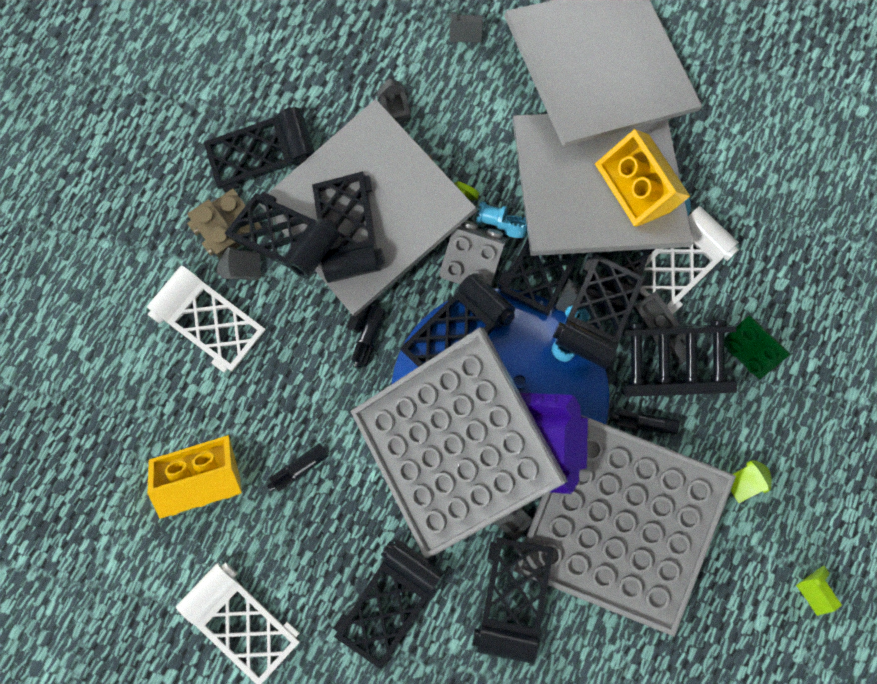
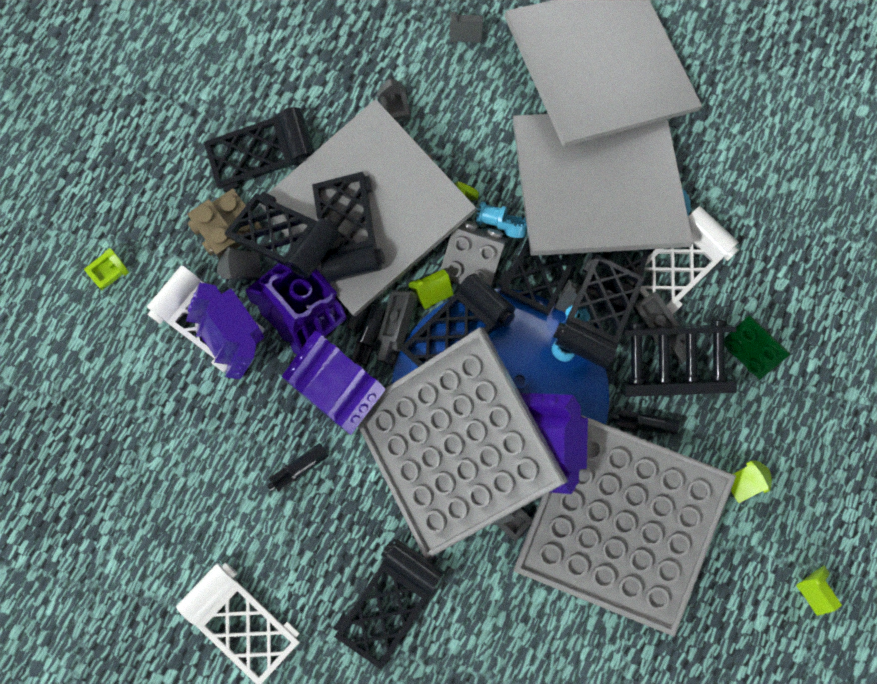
yellow slope [147,435,242,519] -> none
black piece [472,537,554,664] -> none
yellow slope [595,129,690,227] -> none
none -> lime tile [84,248,129,291]
none -> dark purple slope [186,282,265,380]
none -> dark purple slope [245,263,347,354]
none -> dark purple slope [281,331,386,435]
none -> dark grey hinge [377,291,418,366]
none -> lime tile [409,269,454,310]

